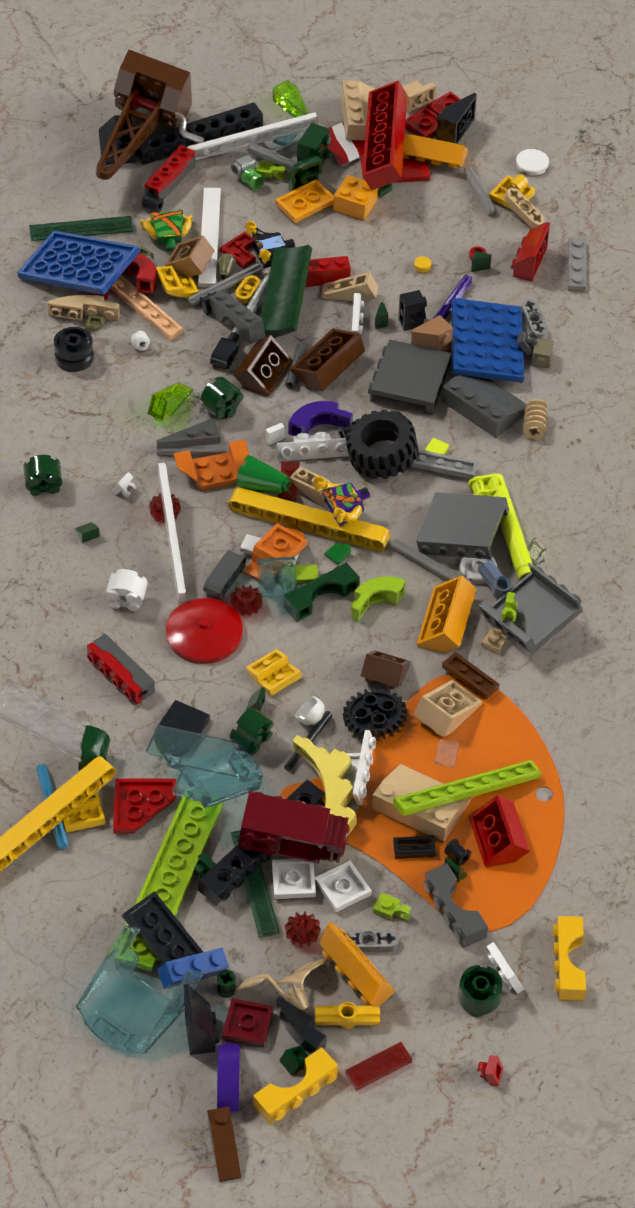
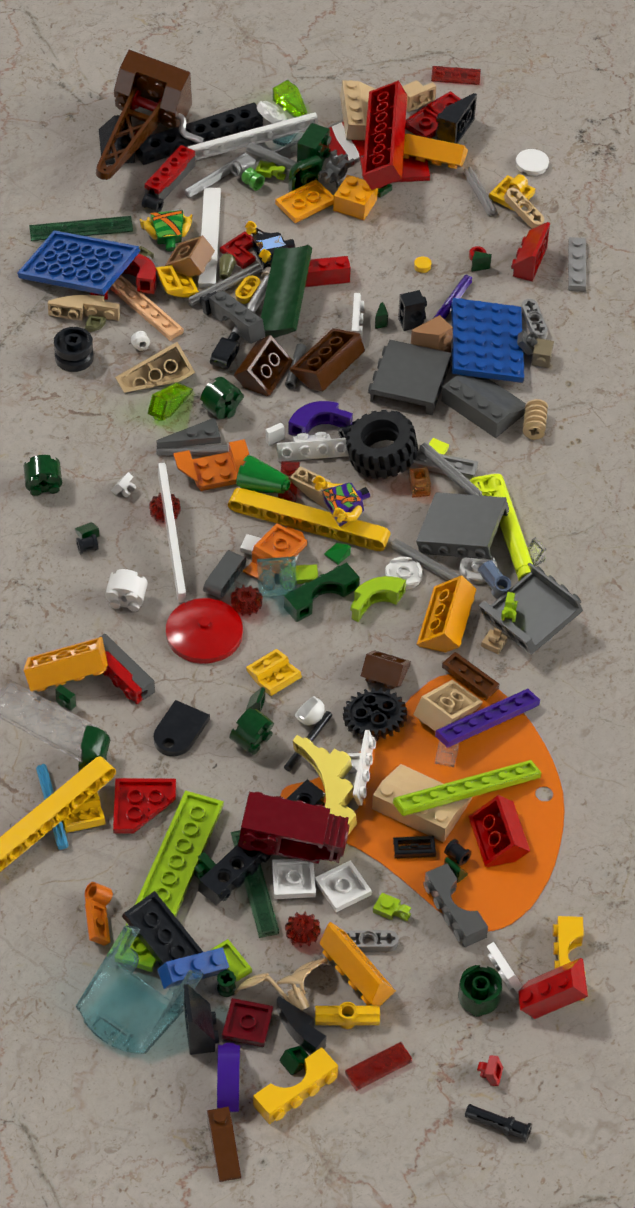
clear light blue windscreen [146,725,263,808] -> none
tan slope [321,272,379,302] -> none
none -> light orange slope [23,637,107,692]
none -> dark green plate [55,684,76,711]
none -> black bush [76,534,99,555]
none -> orange plate [85,882,113,946]
none -> tan wedge [115,342,195,393]
none -> light grey axle [184,153,249,198]
none -> lime tile [211,939,252,982]
none -> white tile [257,101,287,123]
none -> dark grey pin [318,150,354,188]
none -> white tile [385,557,423,590]
none -> clear orange brick [409,467,431,498]
none -> light grey axle [419,442,483,496]
none -> clear red plate [431,66,481,85]
none -> dark purple plate [435,689,540,748]
none -> black pin [465,1104,532,1143]
none -> red slope [518,958,588,1019]

